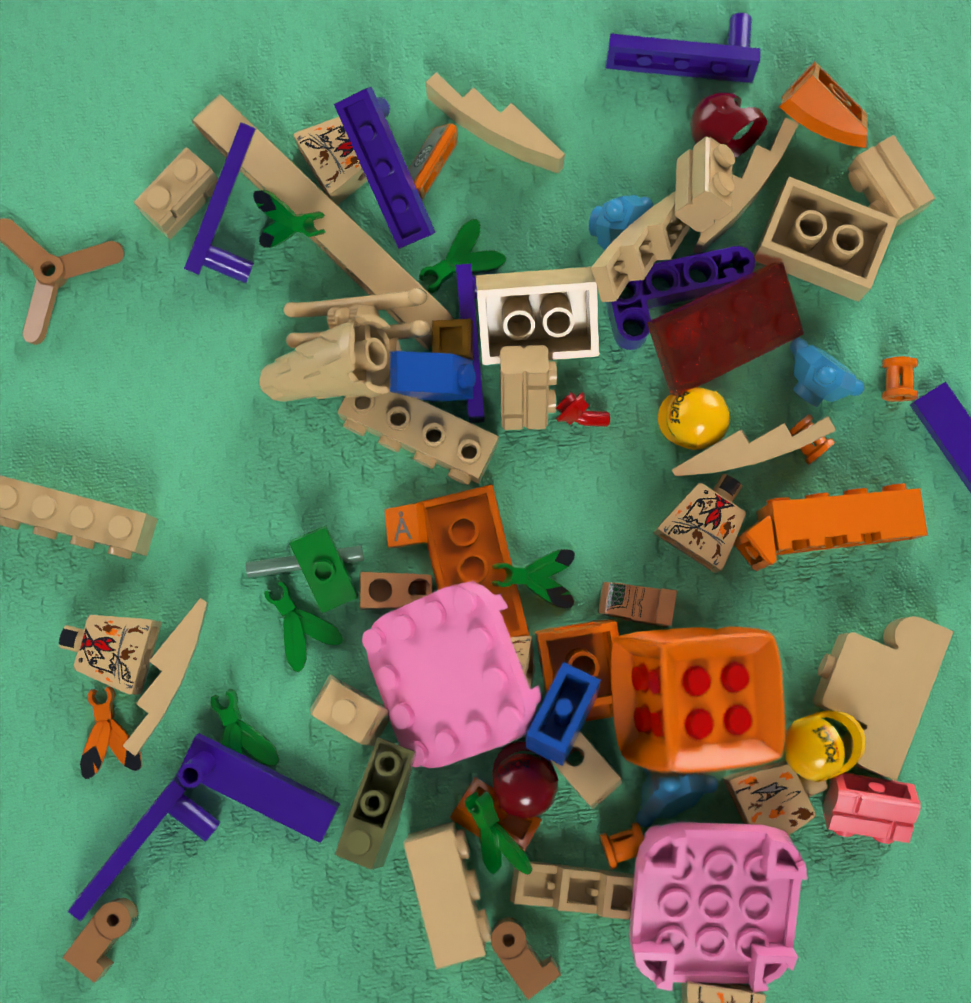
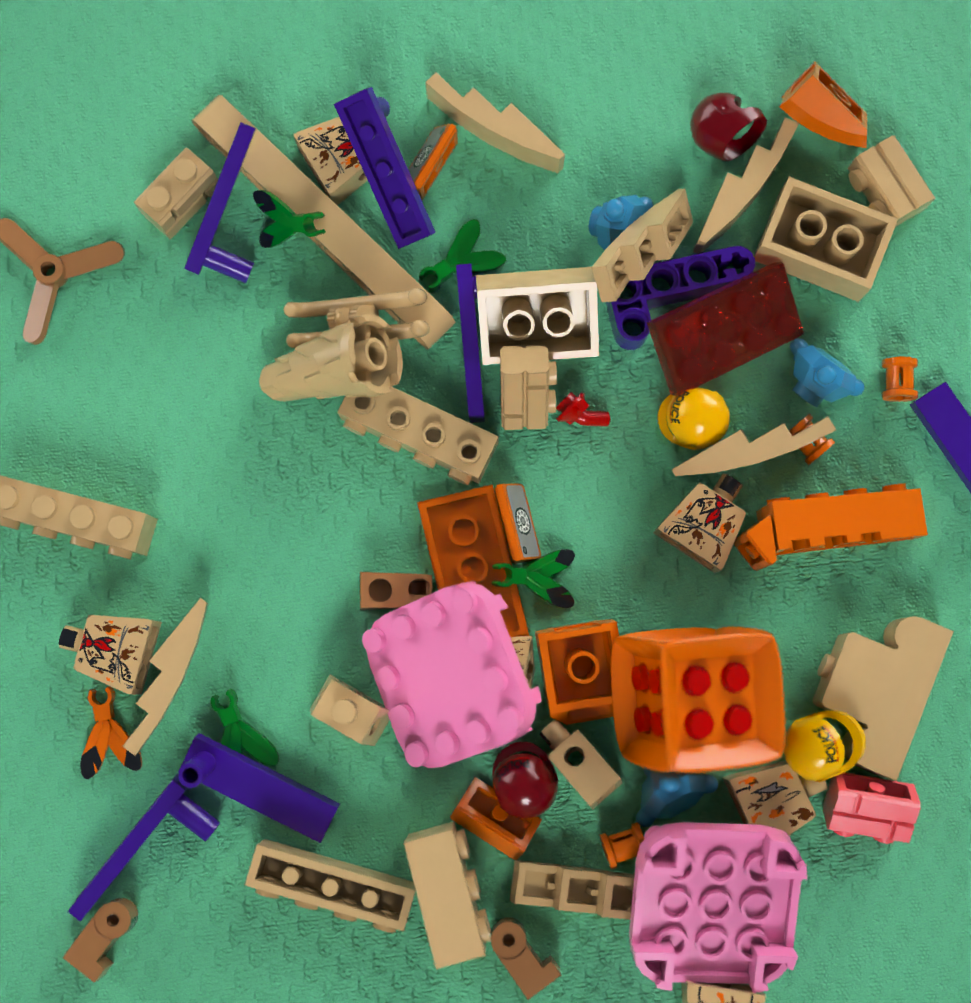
sand green bar [246,545,364,578] -> none
green piece [264,581,343,672] -> none
green plate [289,525,359,613] -> none
olive slope [334,737,416,870] -> none
orange tile [385,503,428,548] -> none
blue slope [390,351,476,403] -> none
pearl gold tile [432,319,473,360] -> none
green piece [465,791,532,875] -> none
blue brick [526,662,601,766] -> none
medium nougat leg [598,582,677,627] -> none
dark purple piece [605,13,761,83] -> none
tan brick [675,137,735,232] -> none
none -> tan brick [245,839,416,933]
none -> slope [495,484,541,565]

